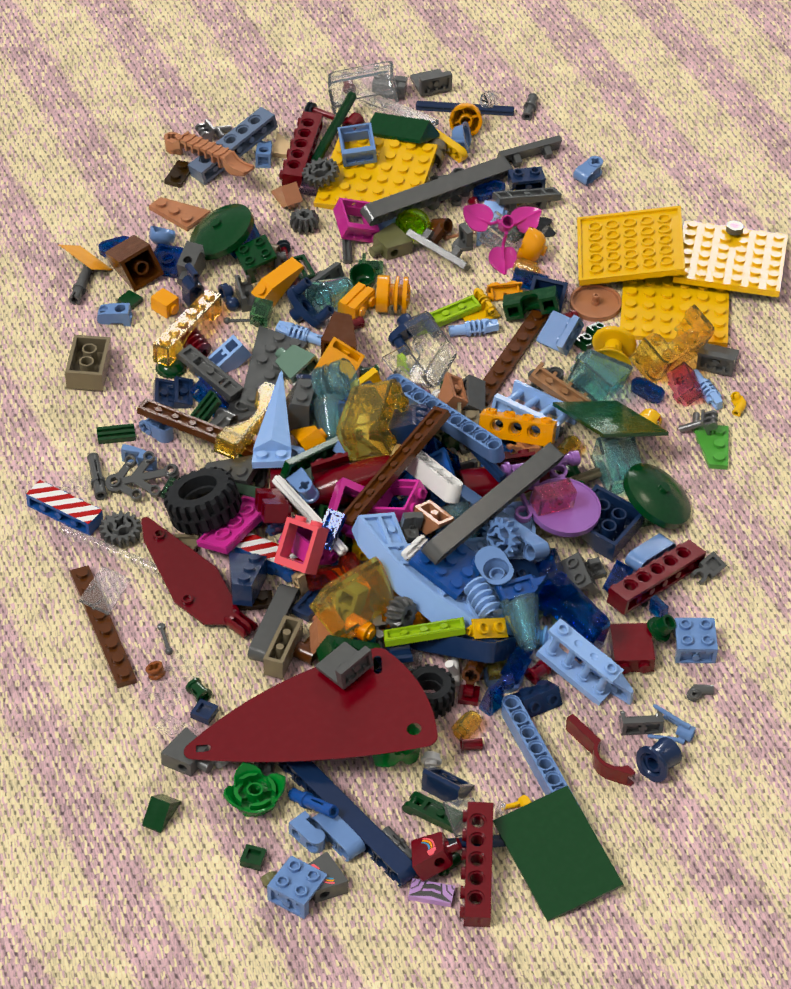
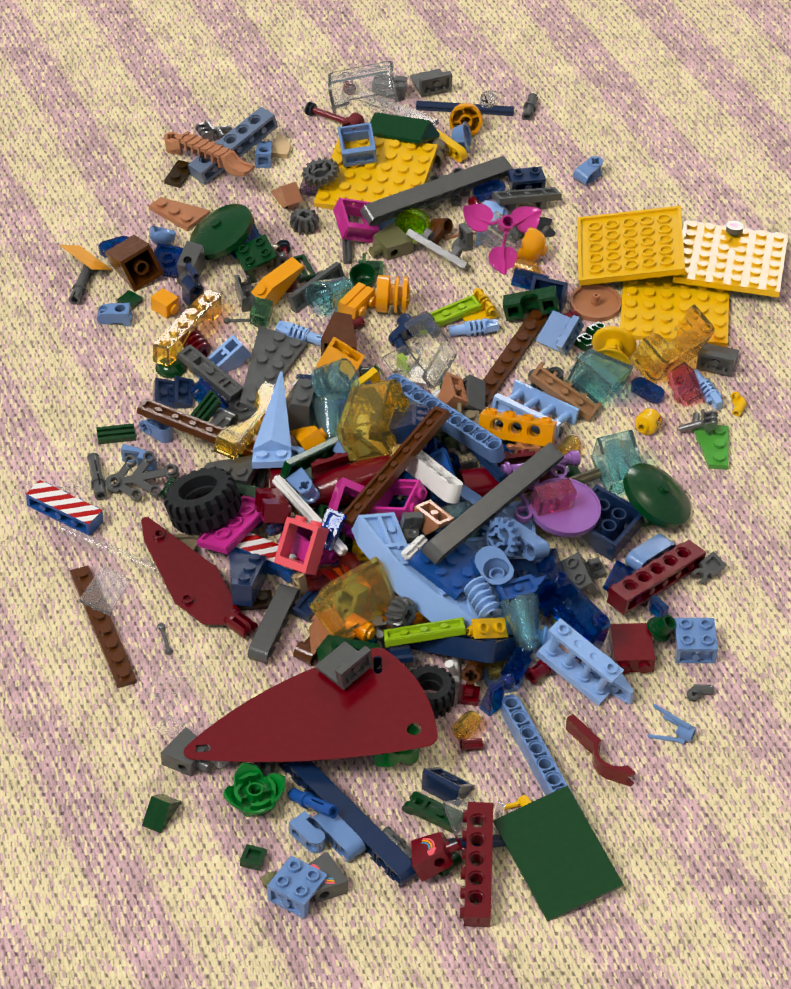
dark tan brick [65,335,112,391] -> none
dark grey gear [99,510,142,548] -> none
dark orange bush [145,661,166,680] -> none
dark green bush [185,677,212,702] -> none
dark blue plate [190,698,219,725] -> none
dark blue plate [218,283,240,311] -> none
dark tan brick [263,615,303,679] -> none
sand green torso [275,345,318,386] -> none
dark red brick [279,111,323,189] -> none
dark blue connector [287,277,334,329] -> none
dark green axle [310,91,357,163] -> none
lavender tile [408,878,455,907] -> none
white plate [421,751,442,768] -> none
light orange hinge [486,281,523,302] -> none
dark grey hinge [497,135,562,168] -> none
dark blue bracket [512,680,563,718] -> none
dark green piece [553,401,669,438] -> none
dark grey hinge [619,710,664,736] -> none
dark blue piece [636,737,682,782] -> none

